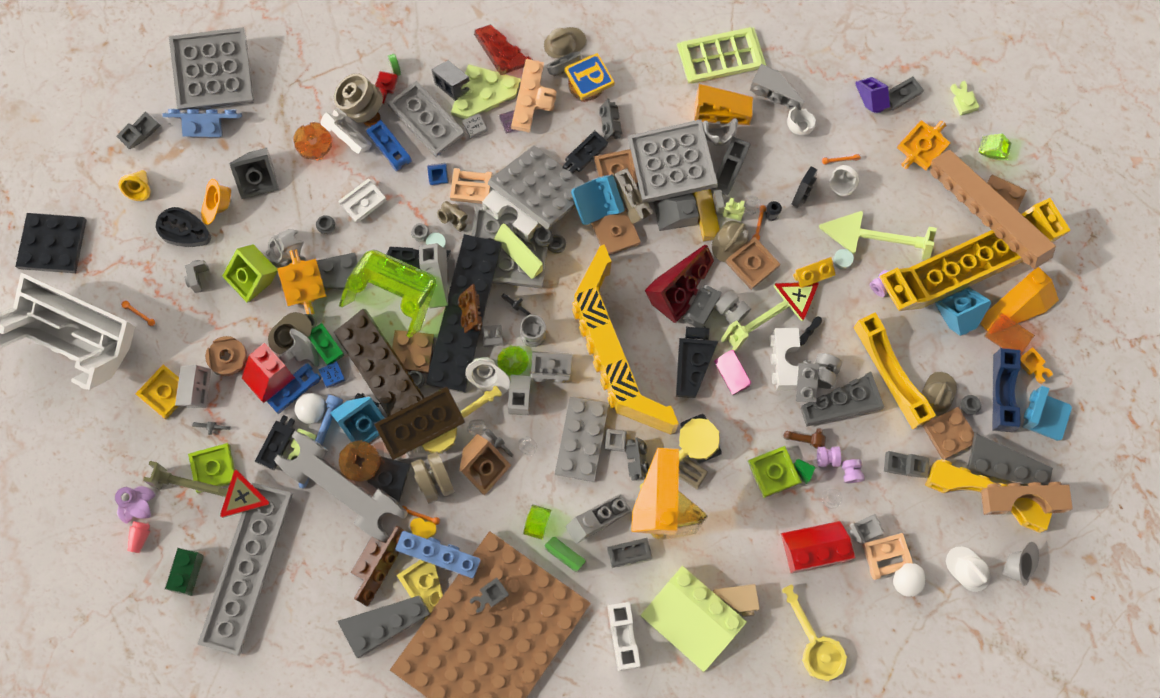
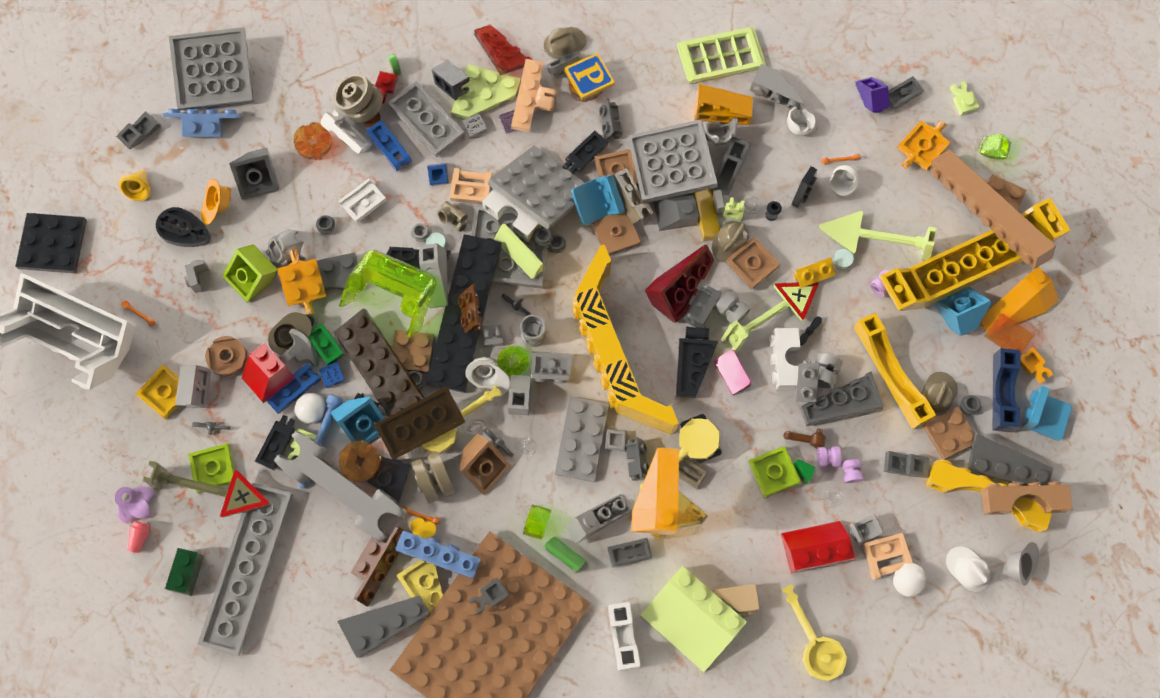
orange hinge [752,205,767,241] -> none

